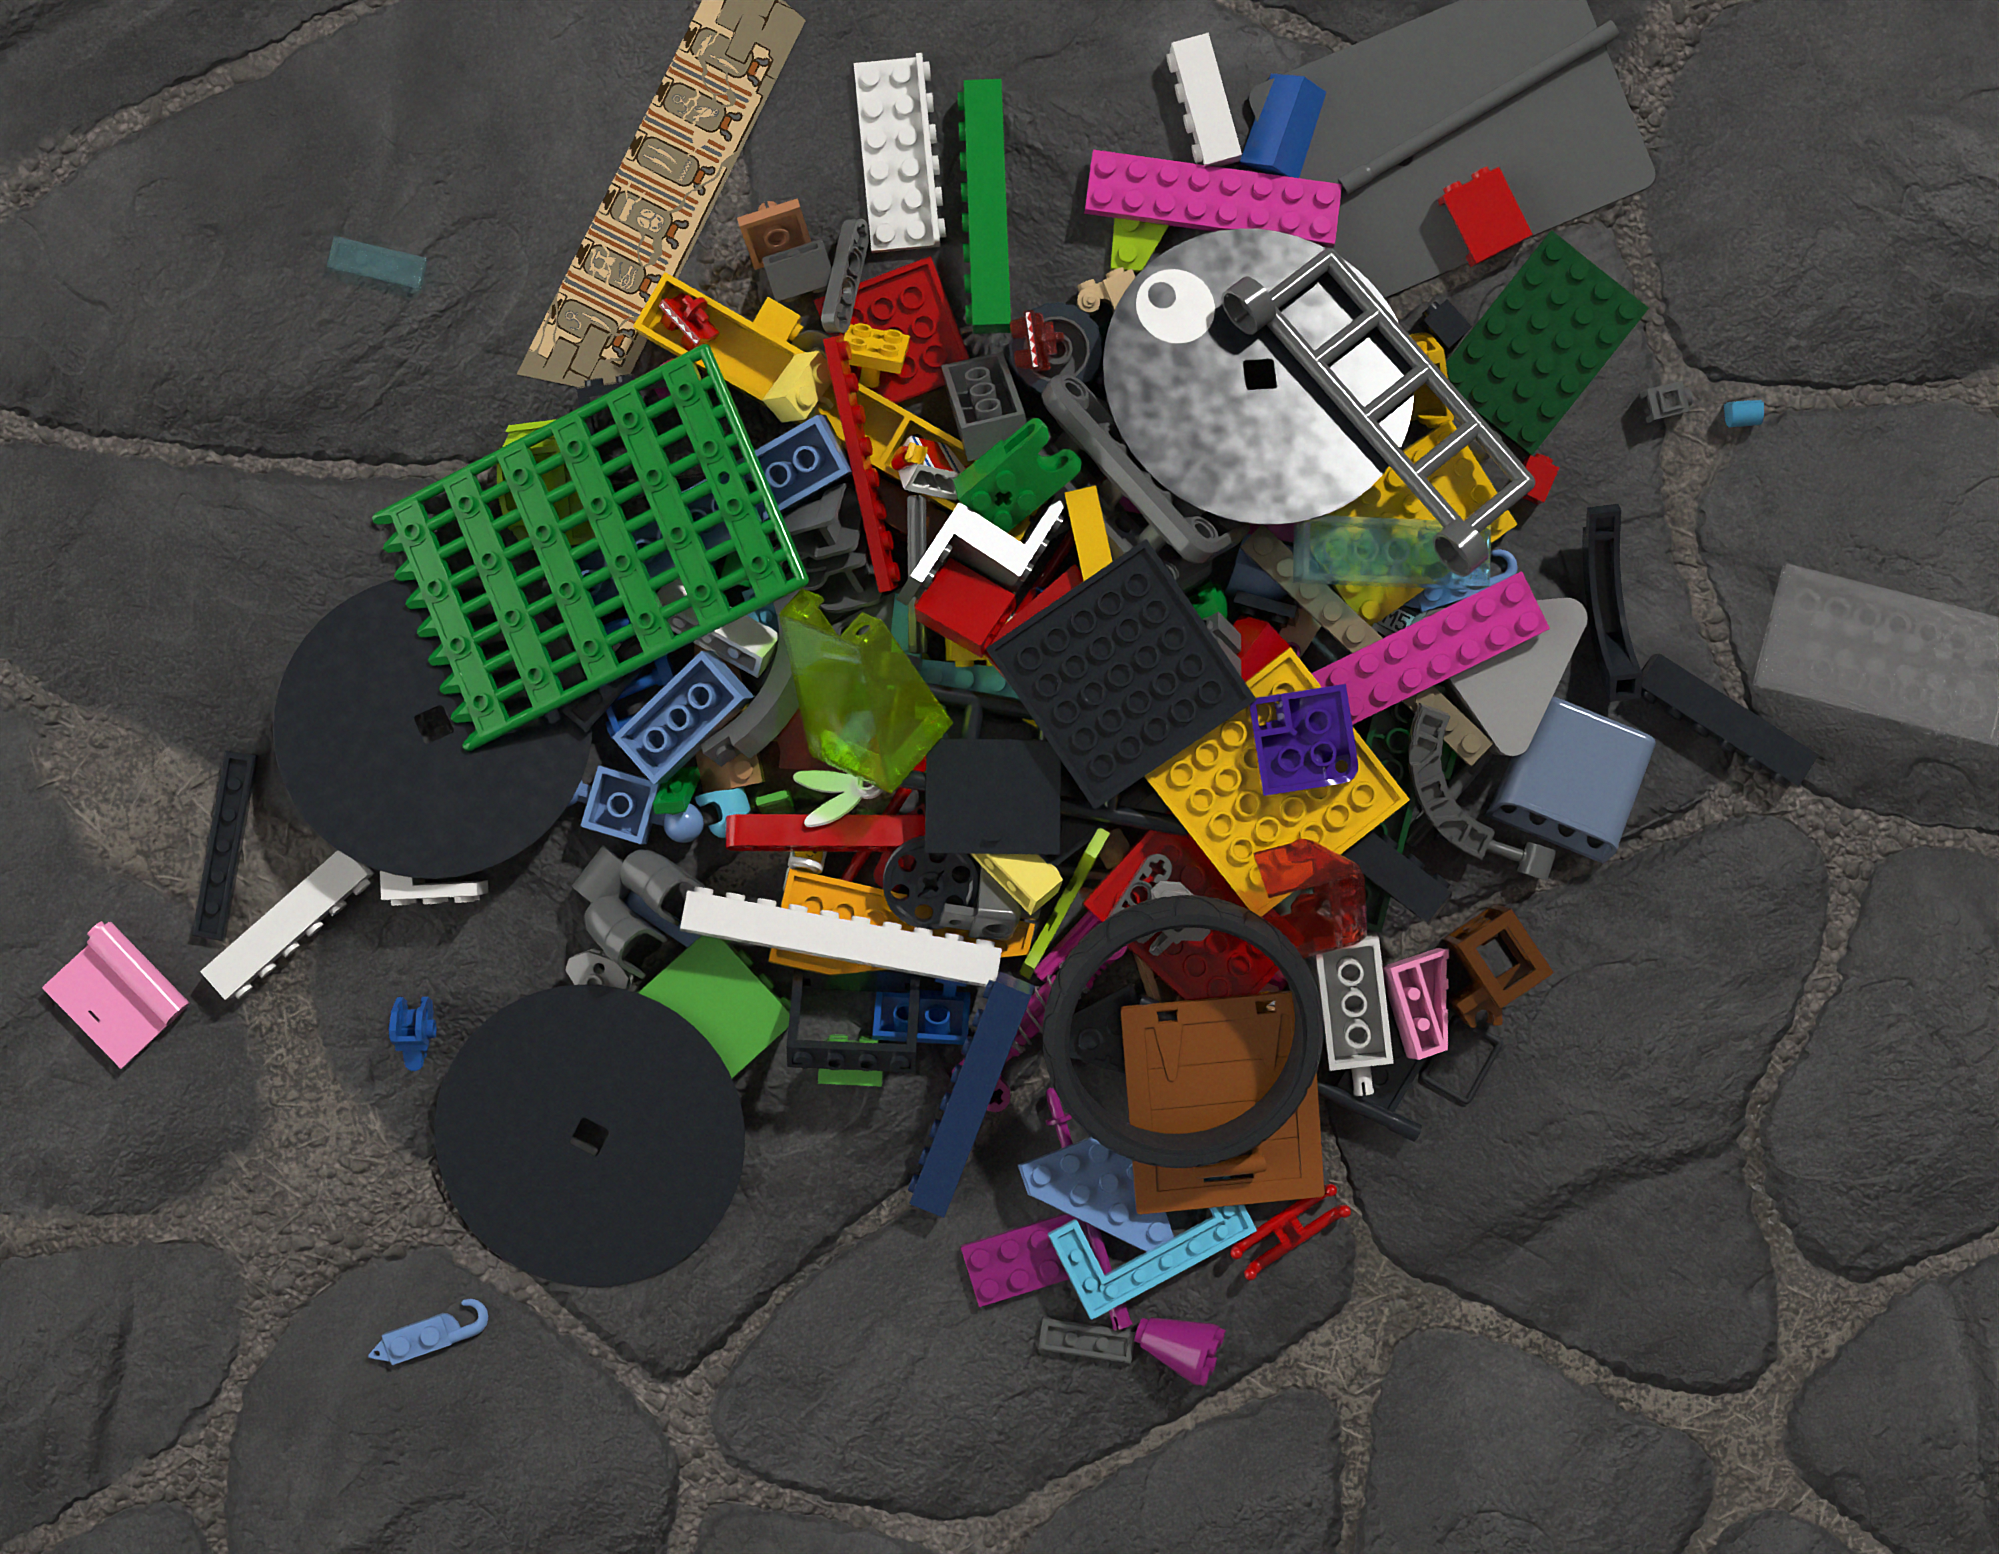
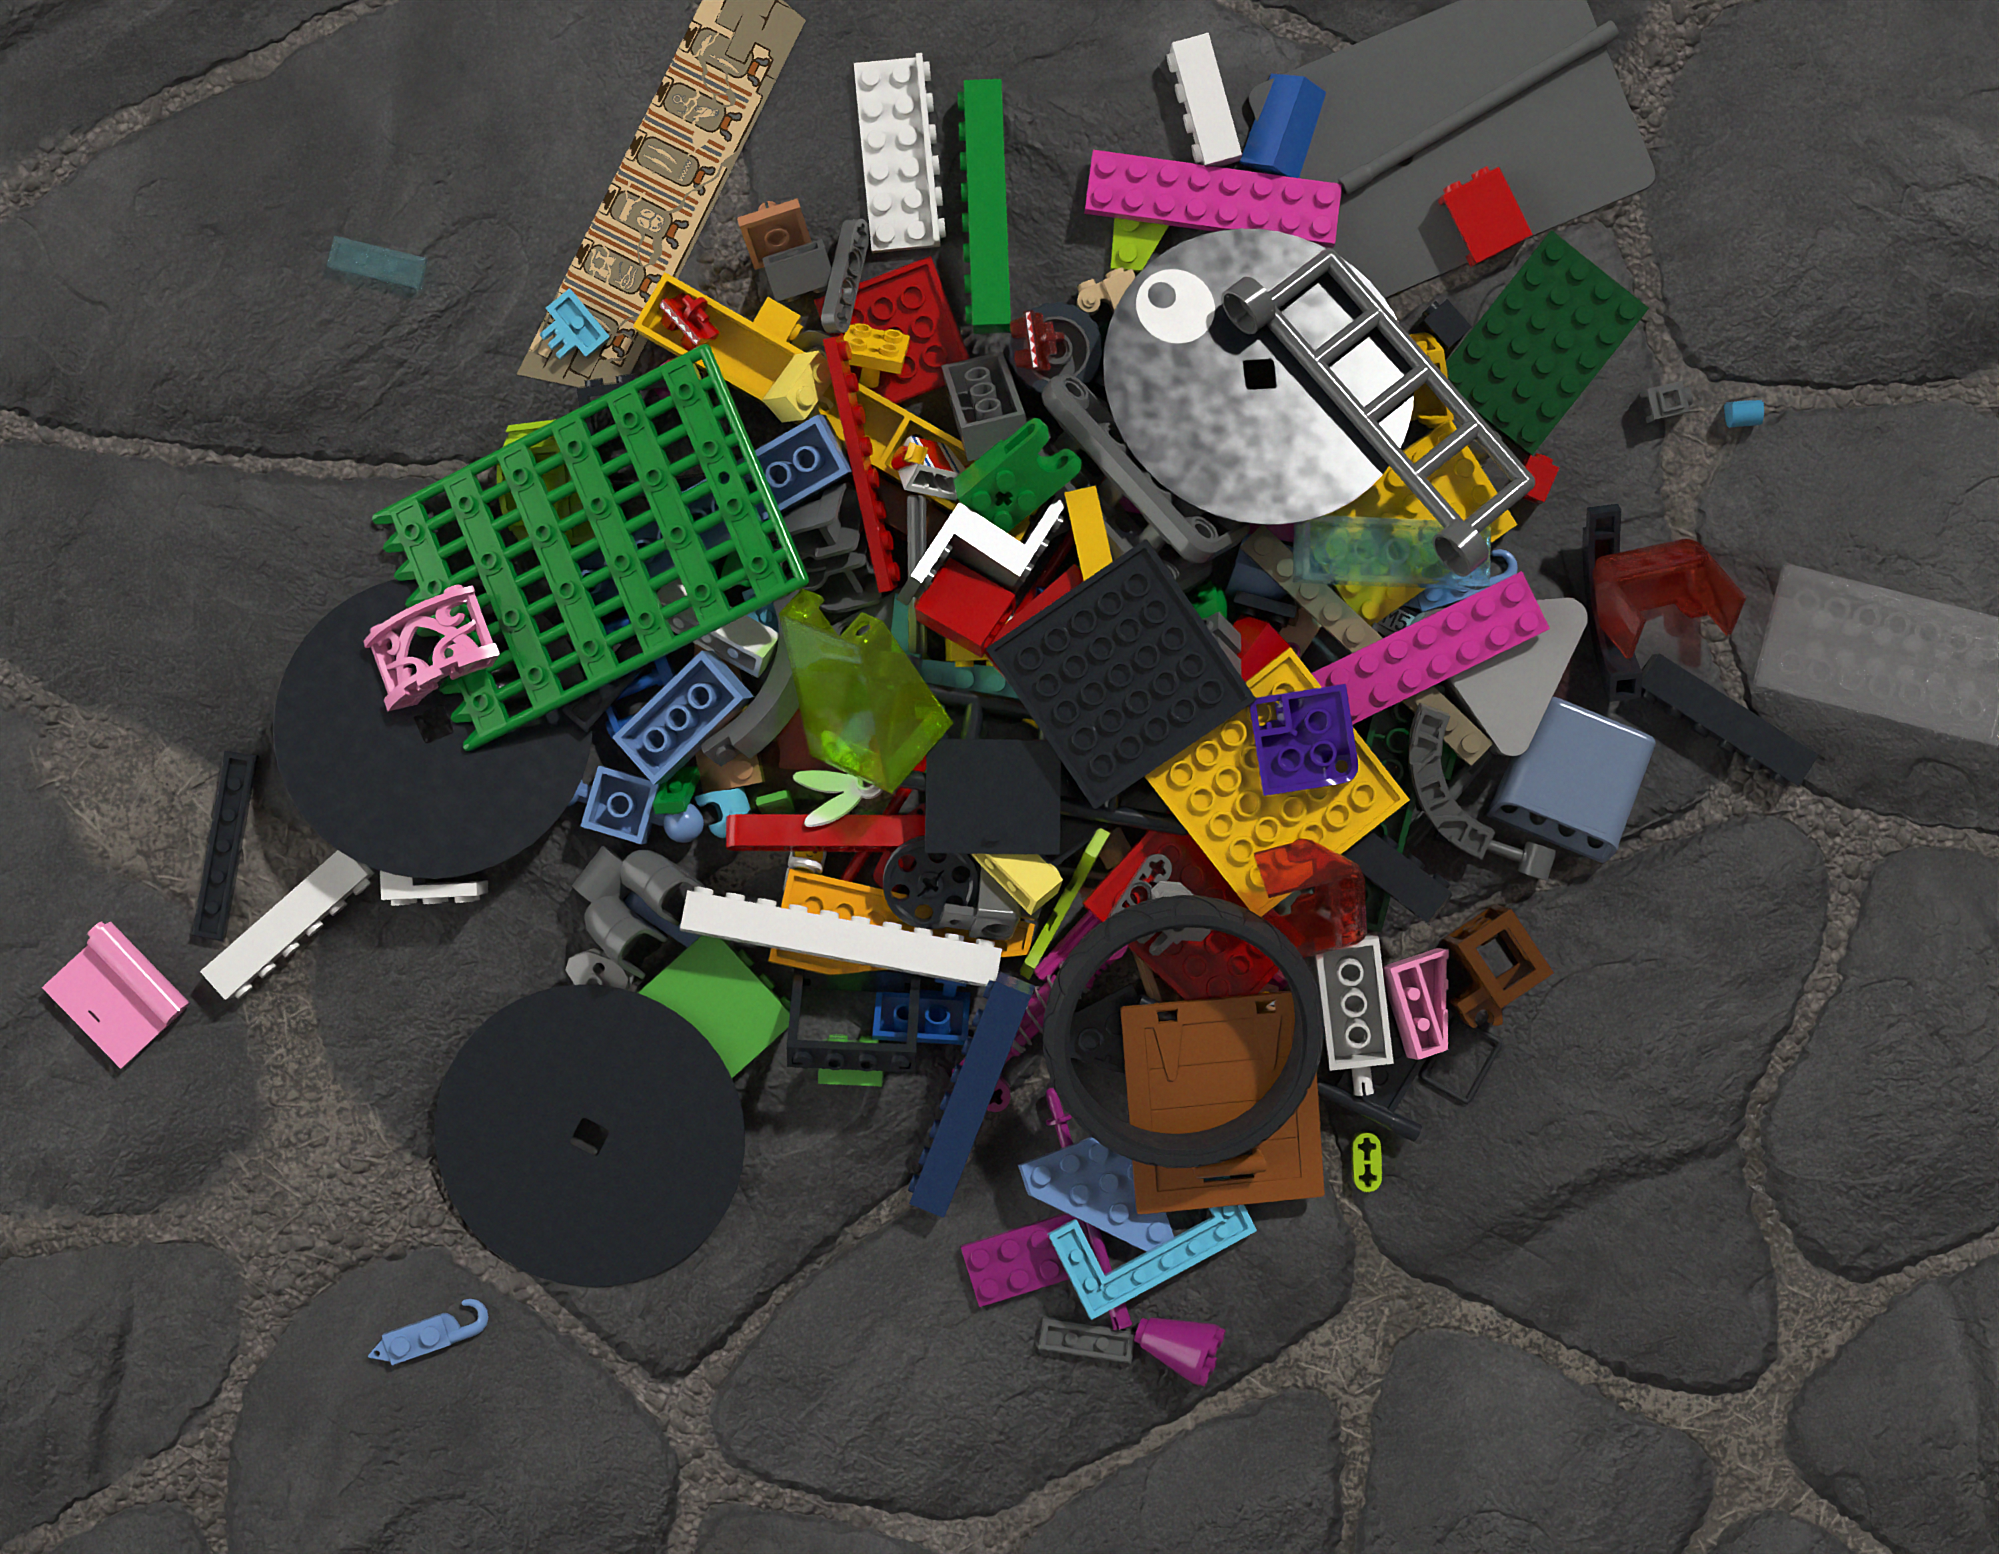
blue hinge [389,996,437,1072] -> none
red piece [1230,1184,1351,1280] -> none
none -> bright pink fence [363,585,500,711]
none -> medium azure hinge [540,288,612,360]
none -> lime beam [1351,1131,1382,1192]
none -> clear red windscreen [1592,539,1747,659]

